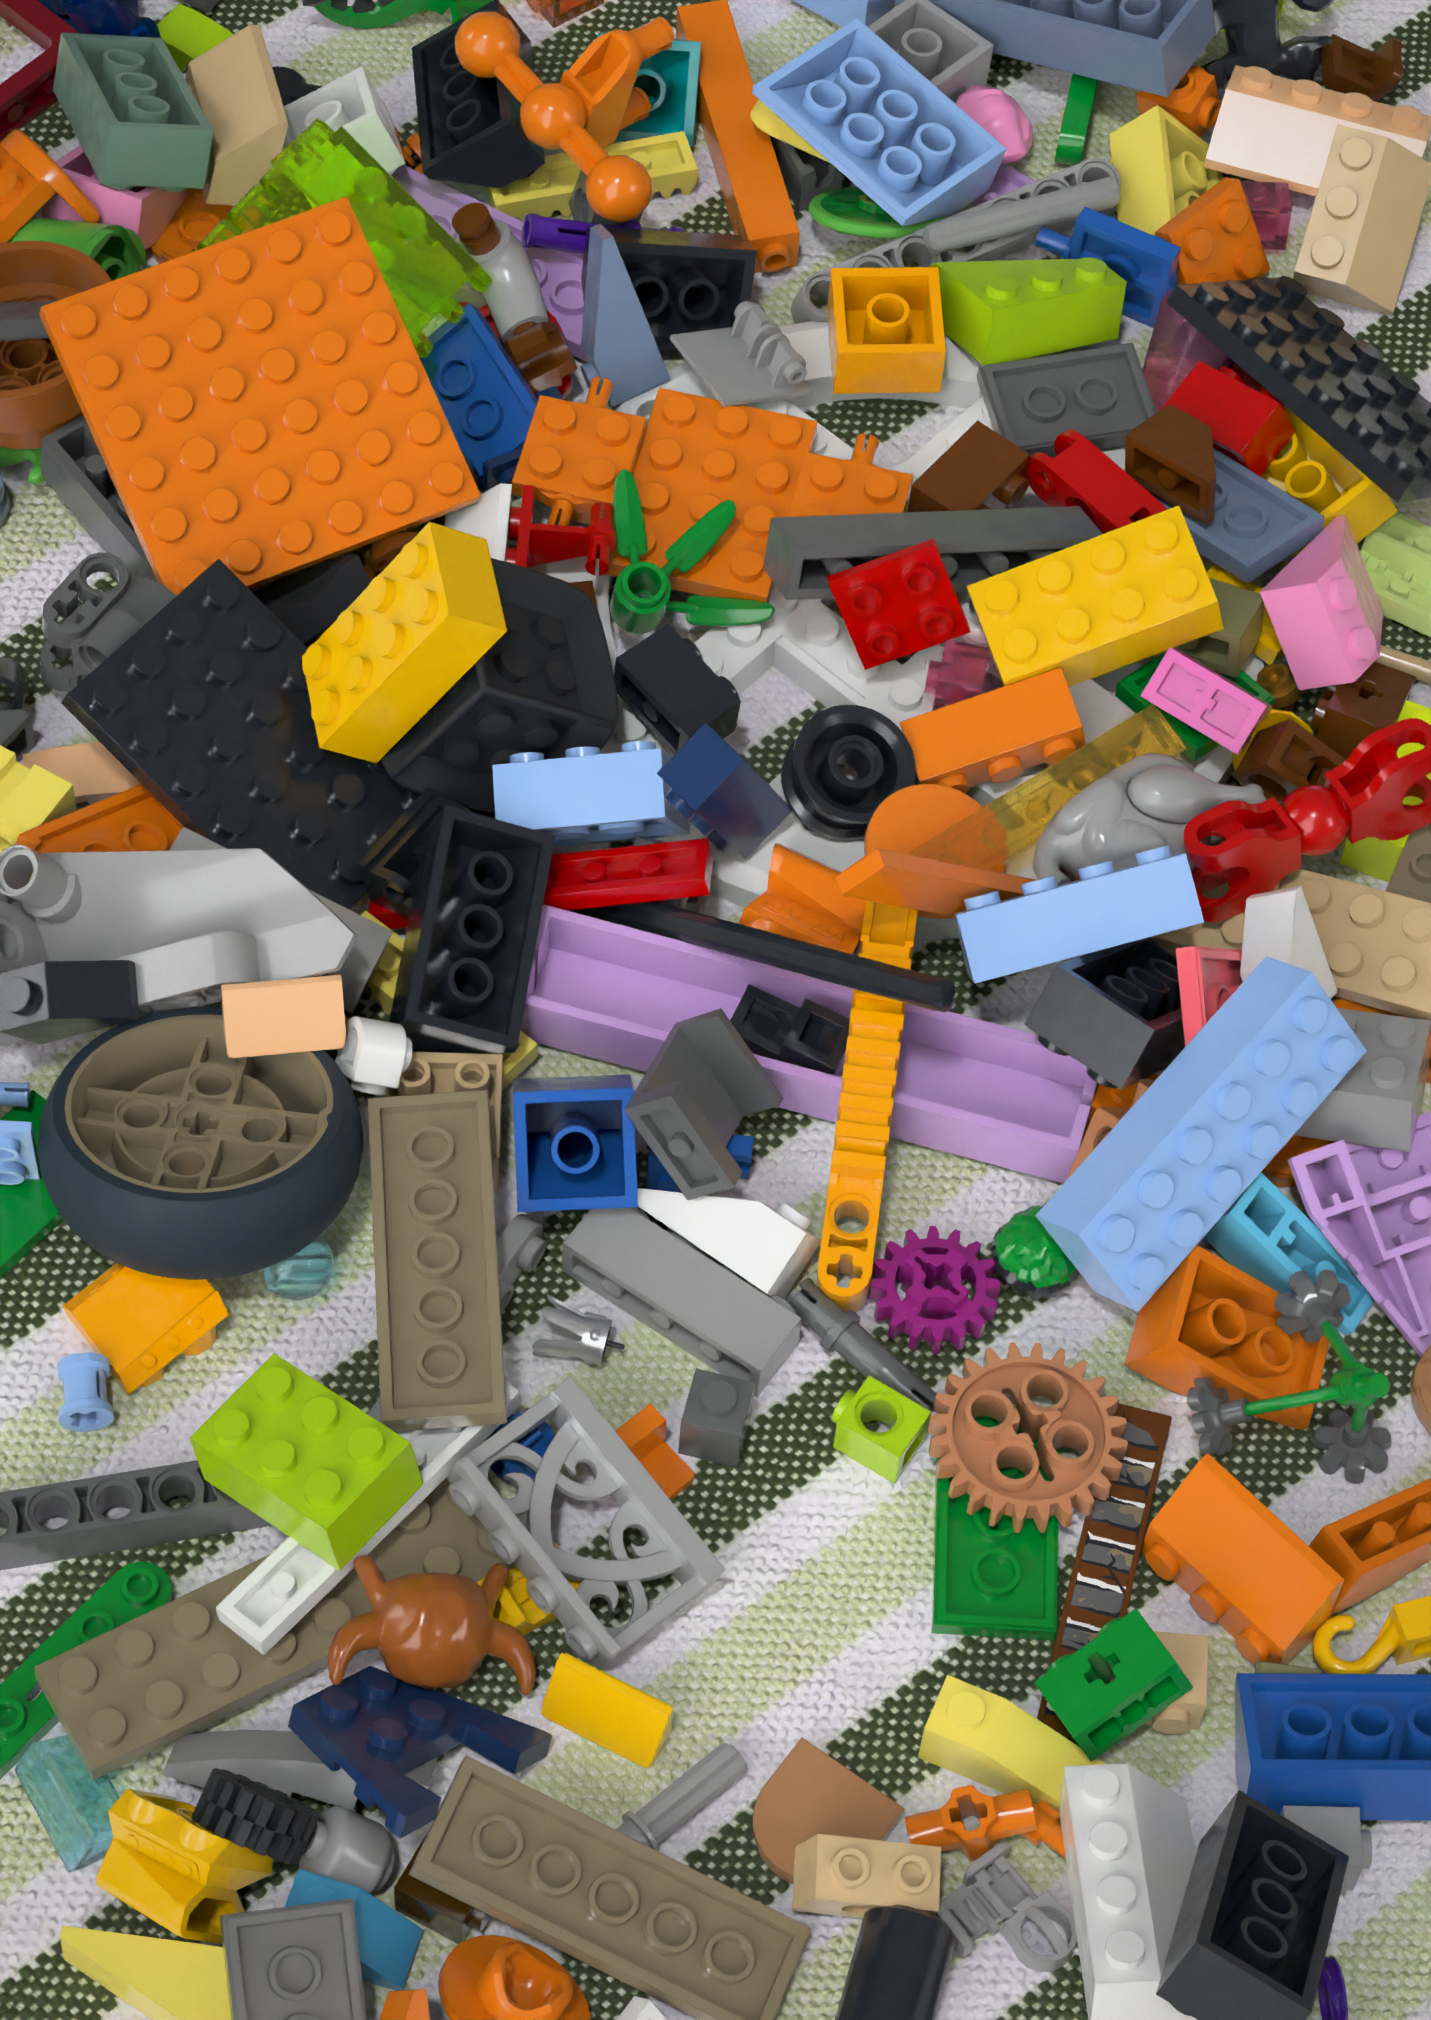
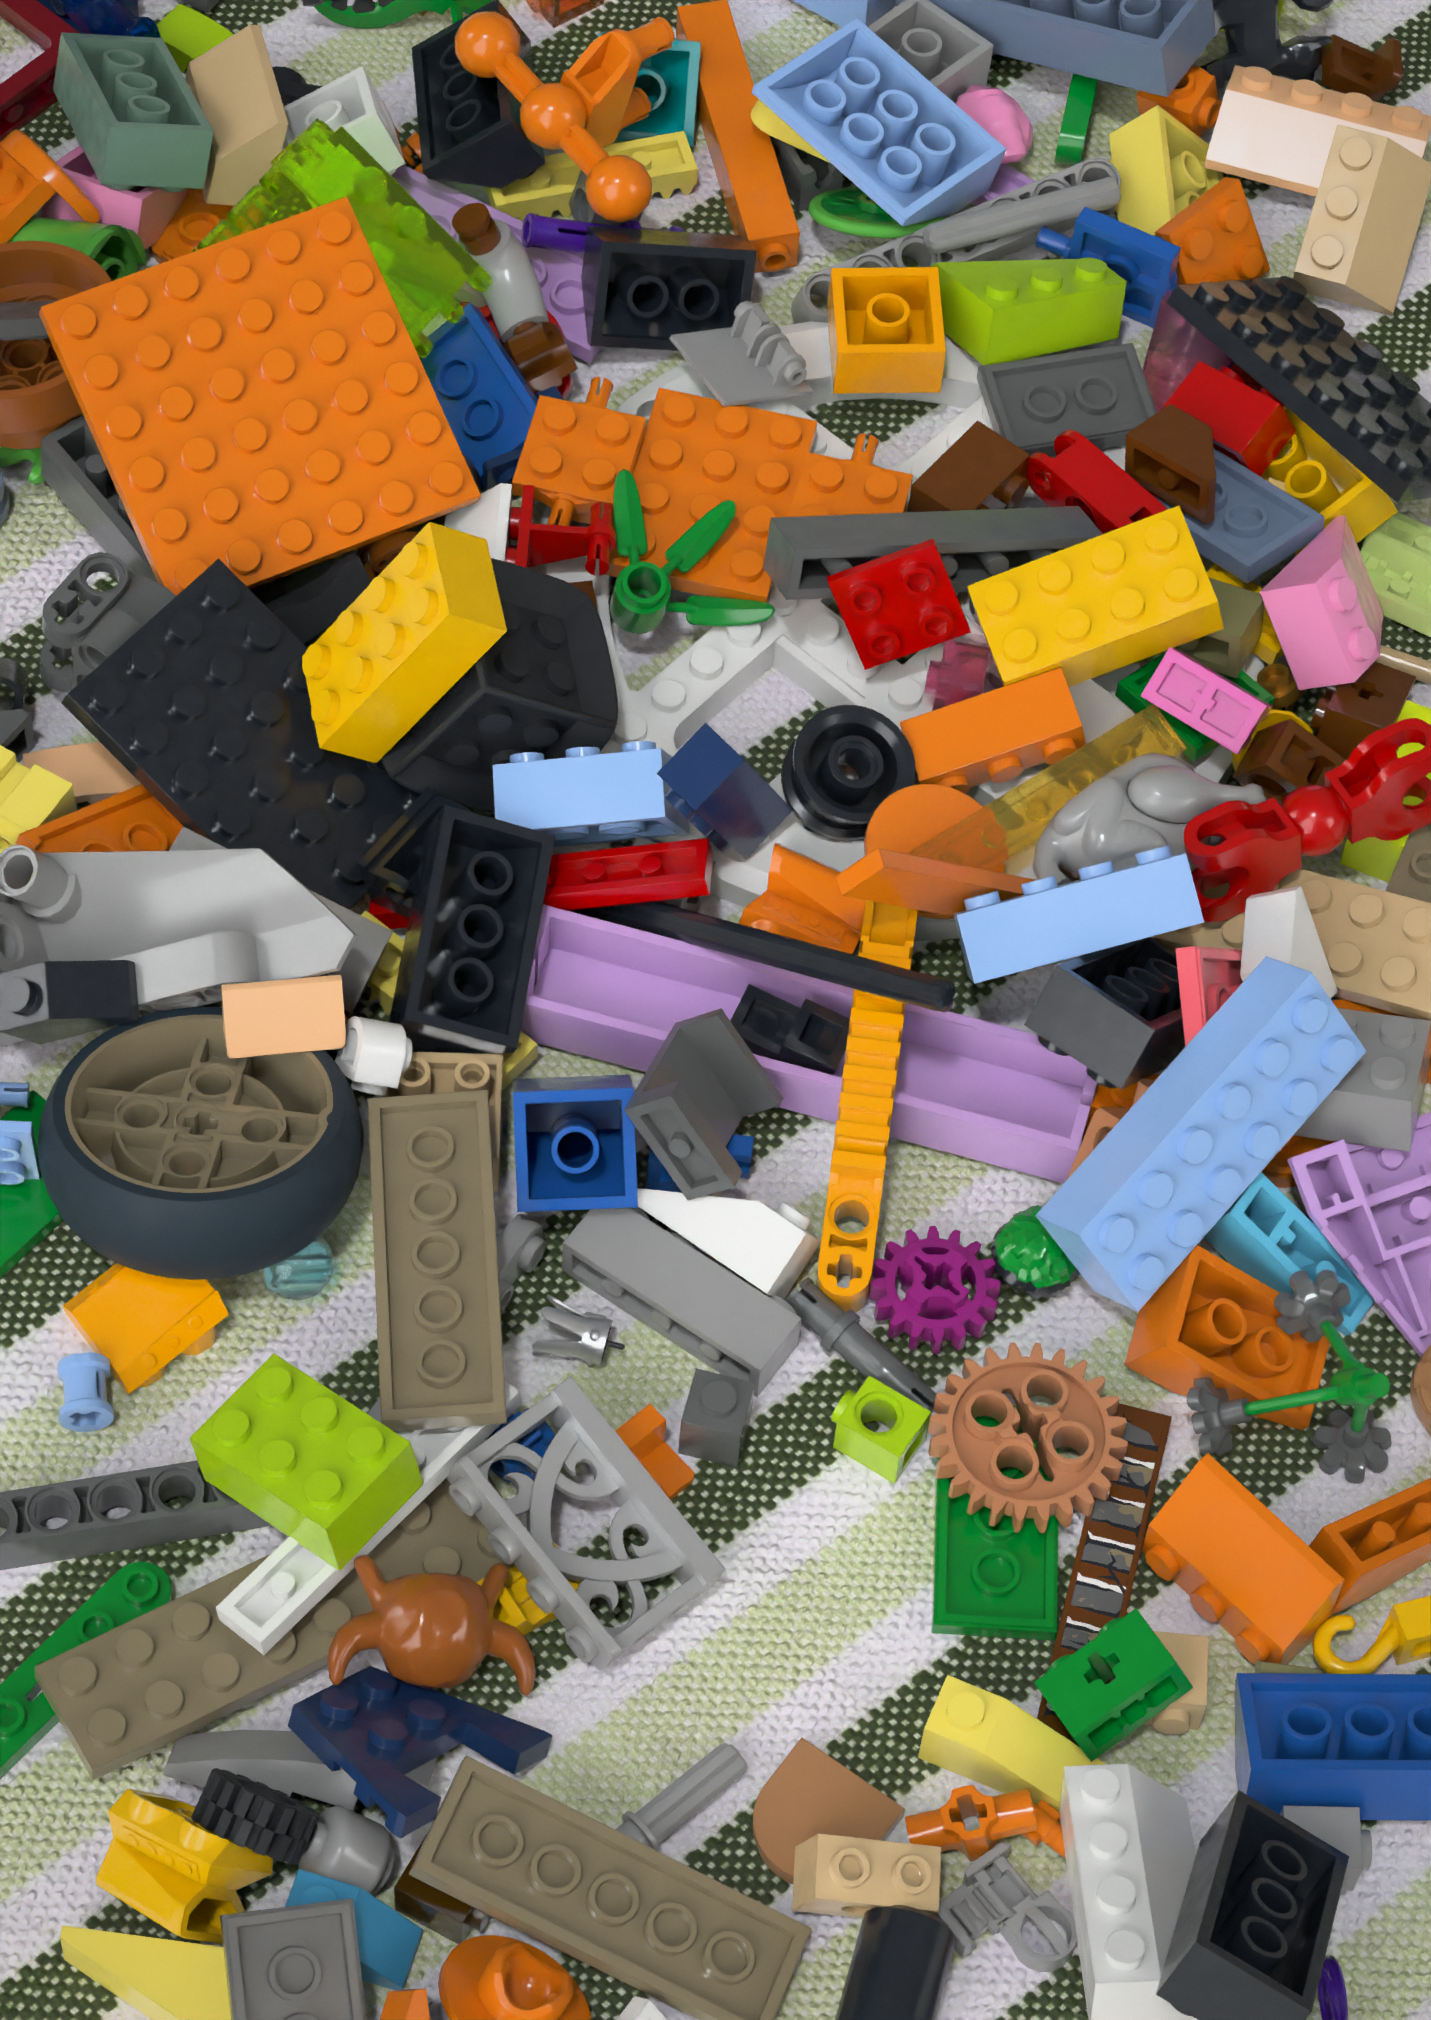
clear light blue slope [15,1735,120,1872] -> none
yellow slope [541,1653,673,1768] -> none
sand blue slope [580,224,671,407] -> none
black brick [614,624,741,755] -> none
clear pink plate [1240,181,1292,250] -> none

